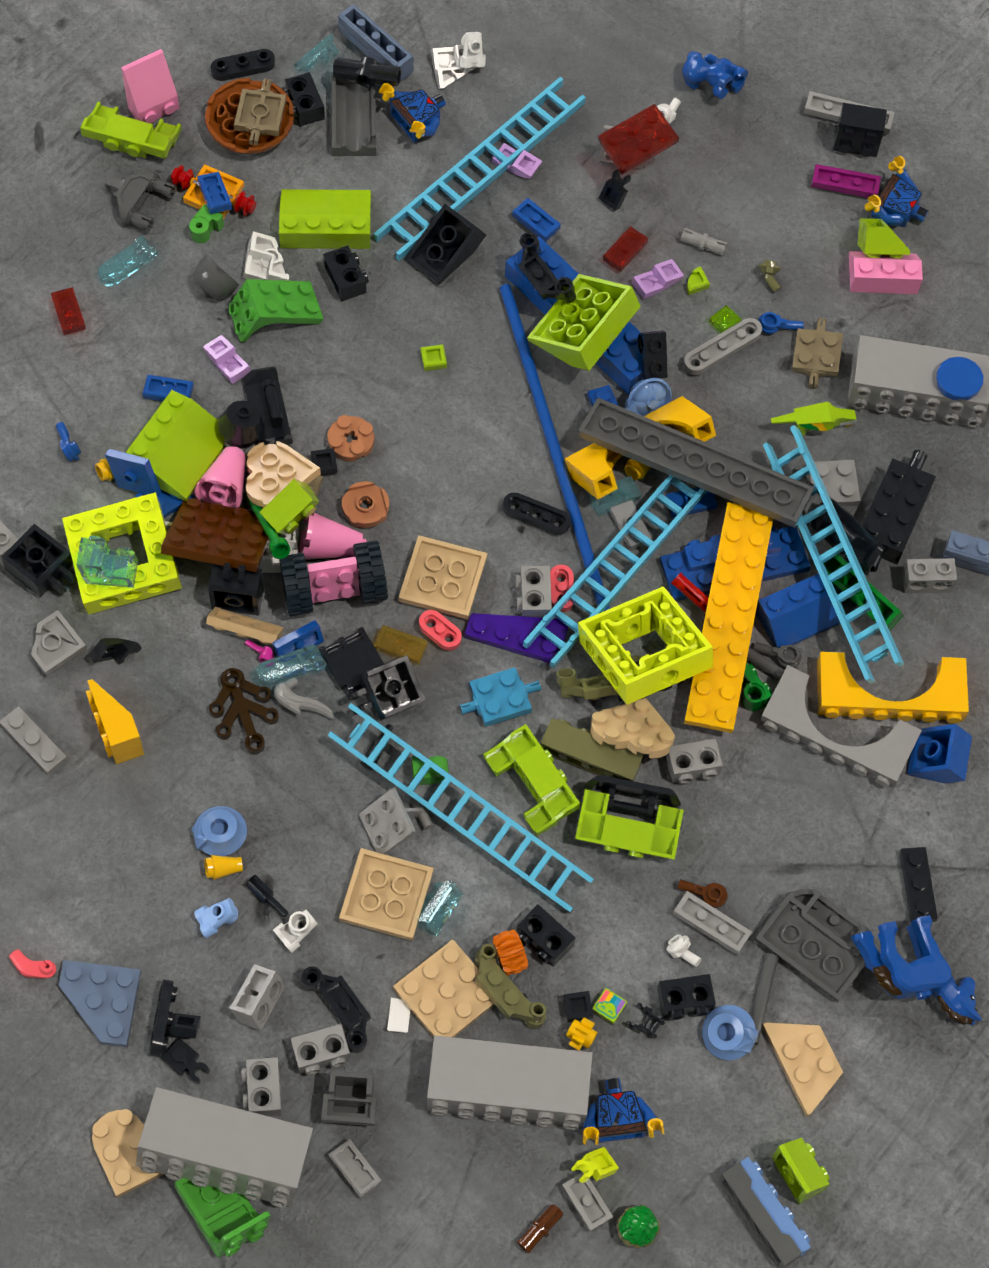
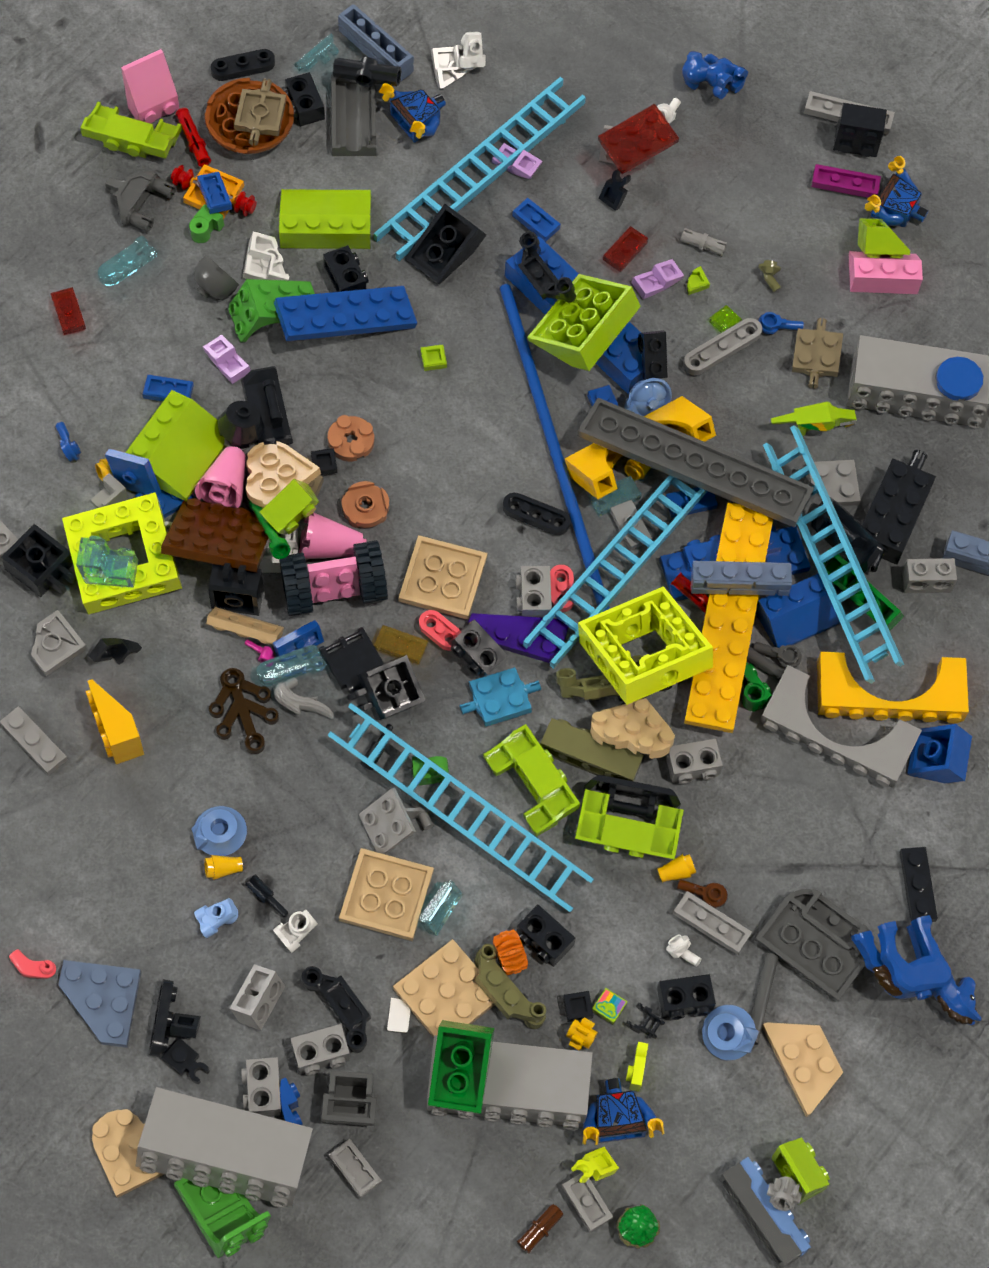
none -> light grey panel [91,473,128,508]
none -> red pin [175,108,211,167]
none -> blue plate [274,286,417,341]
none -> blue slope [280,1077,303,1125]
none -> green slope [428,1020,495,1114]
none -> black brick [448,619,507,678]
none -> neon yellow plate [626,1042,648,1092]
none -> yellow cone [657,854,696,883]
none -> sand blue brick [691,561,792,596]
none -> light grey gear [767,1177,802,1211]

